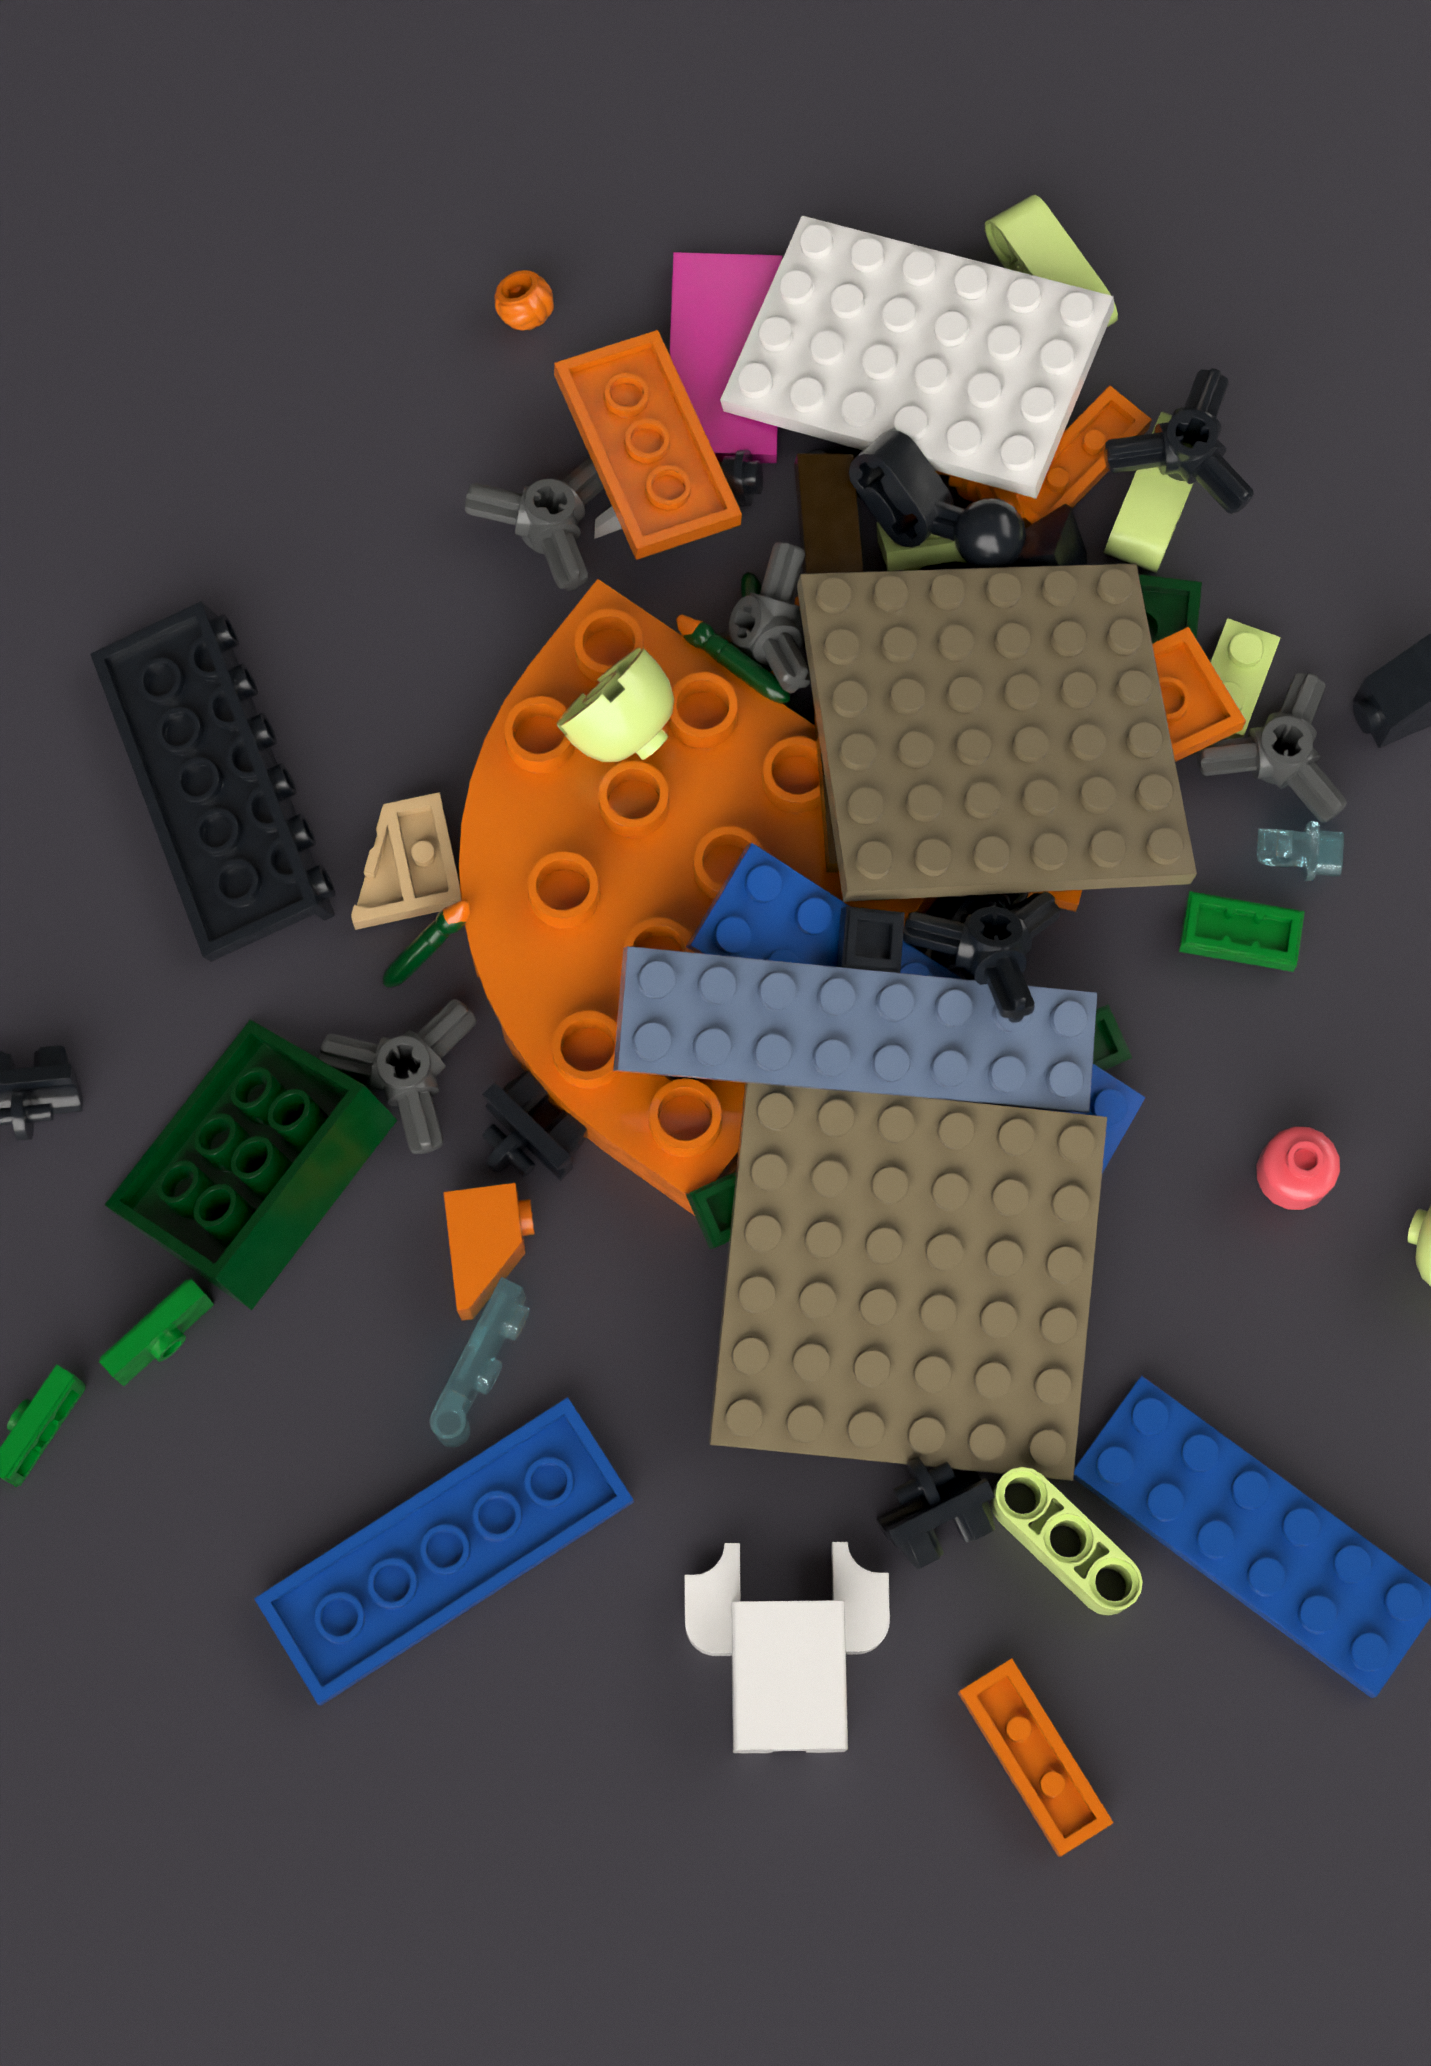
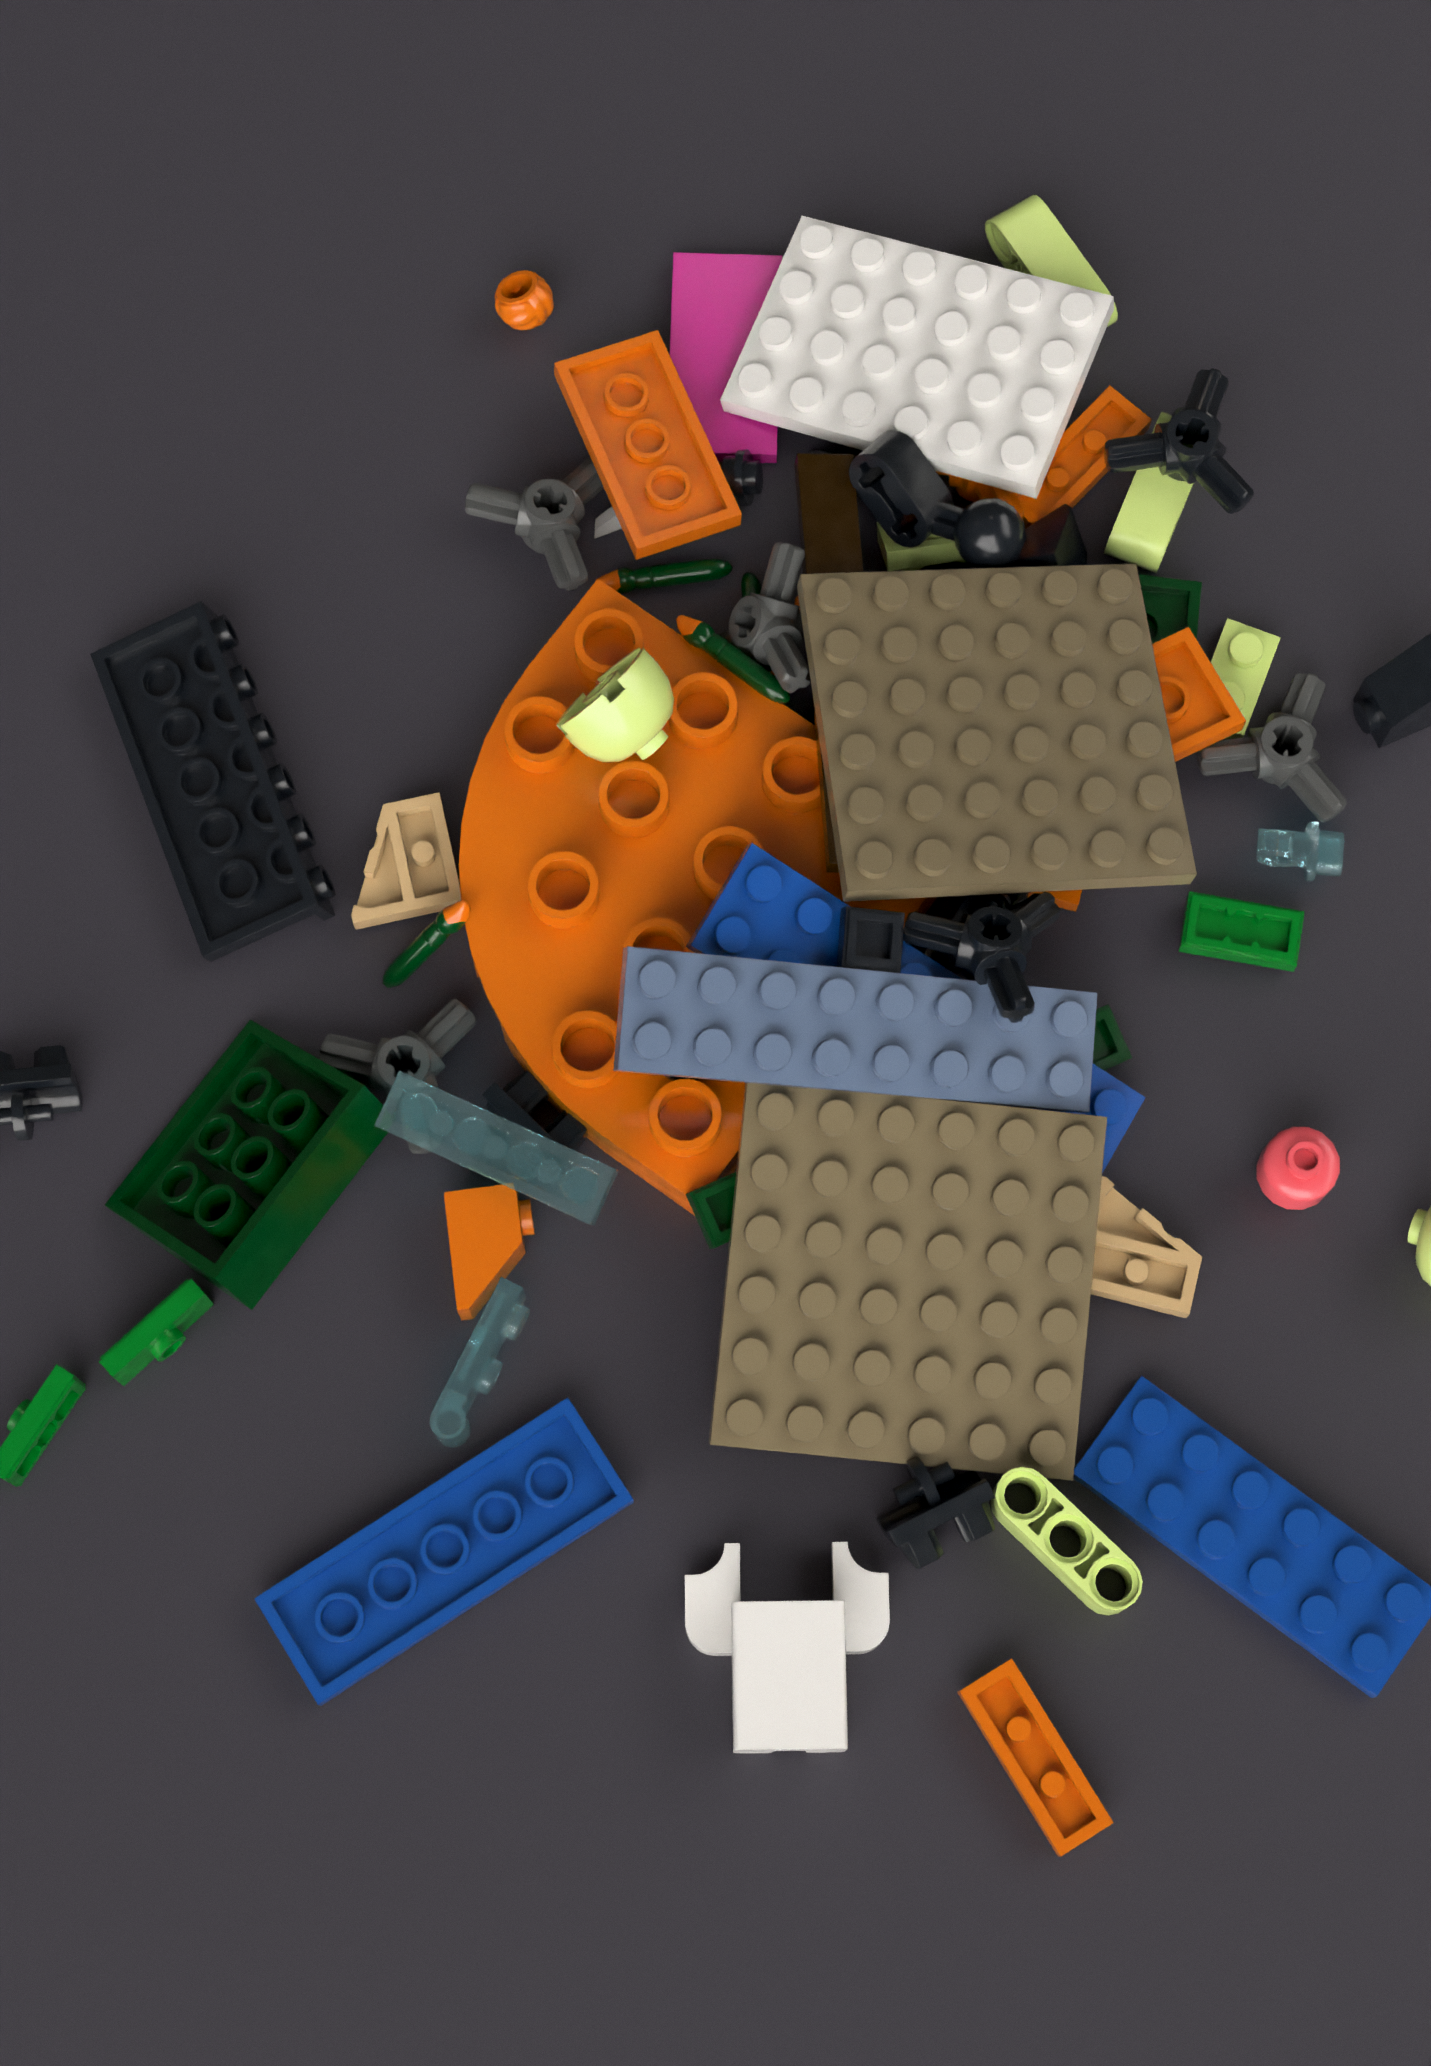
none -> clear light blue plate [374,1071,619,1225]
none -> dark green piece [595,559,733,594]
none -> tan wing [1091,1176,1202,1318]

